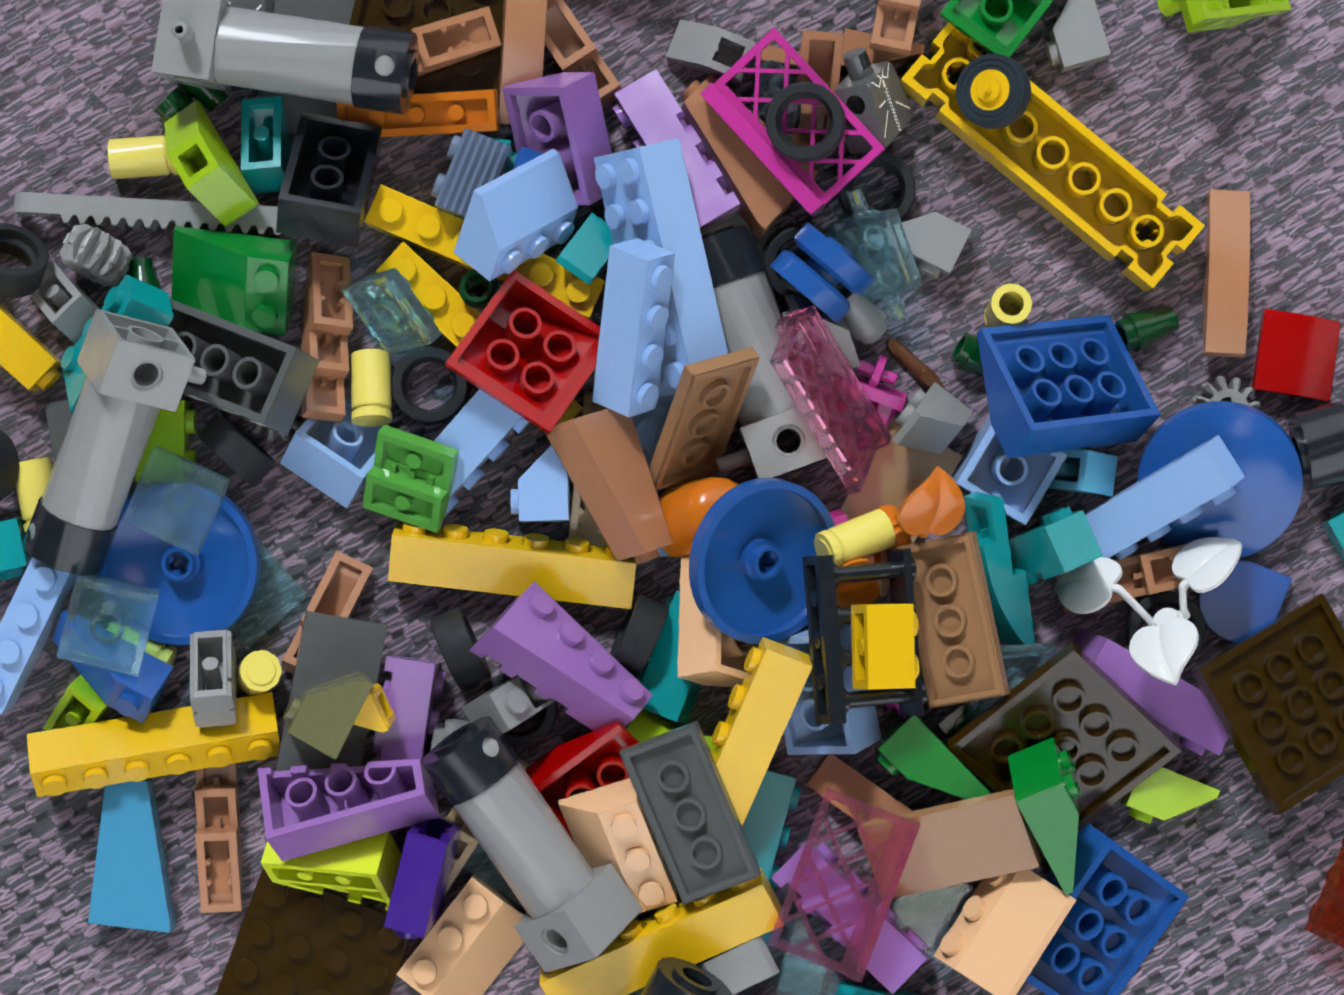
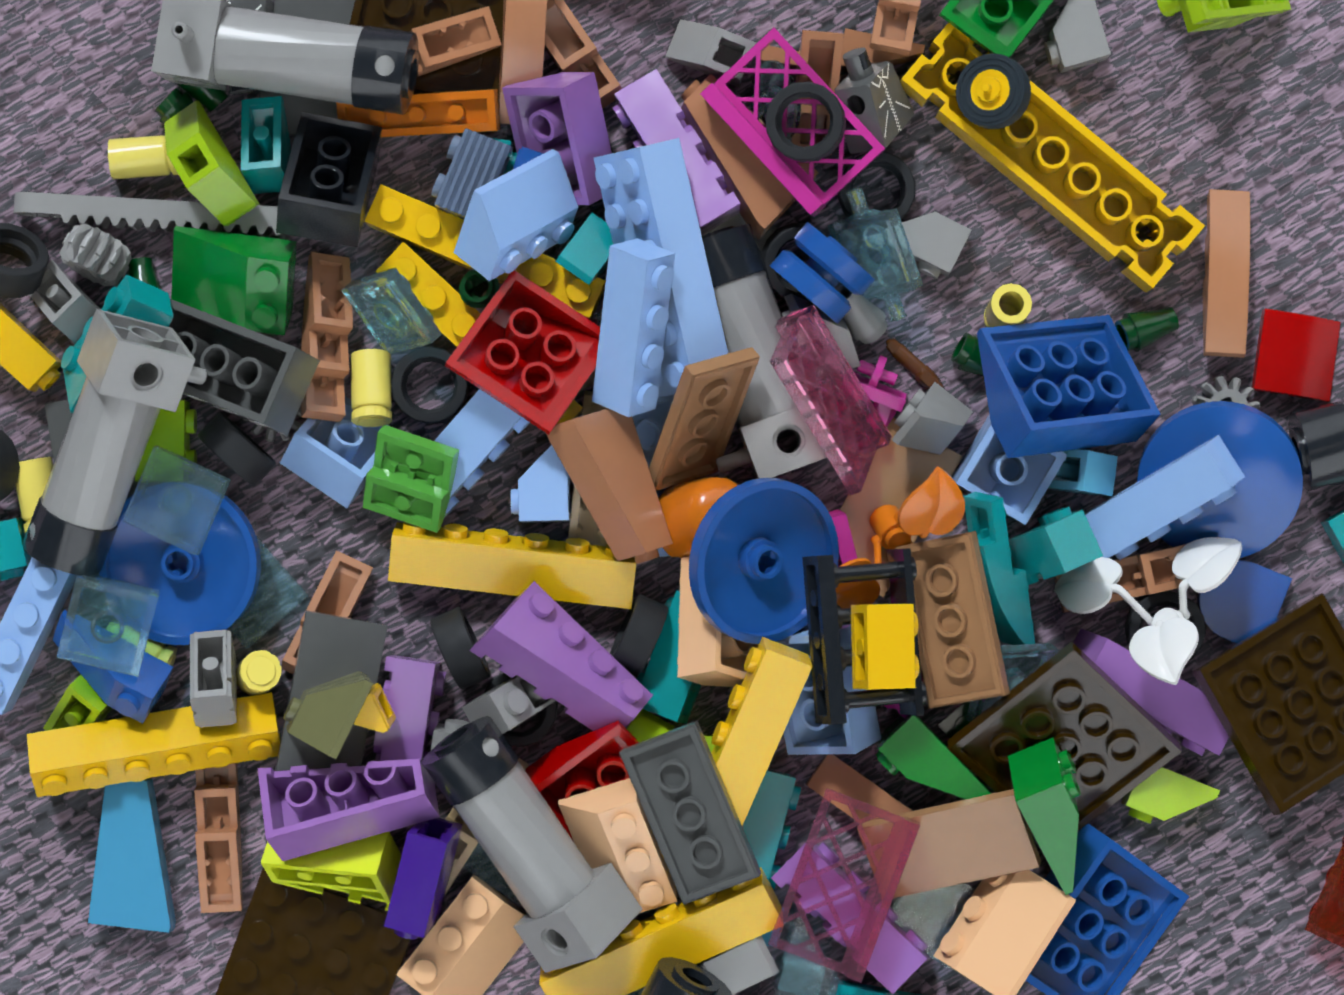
light yellow piece [814,509,896,567] -> none

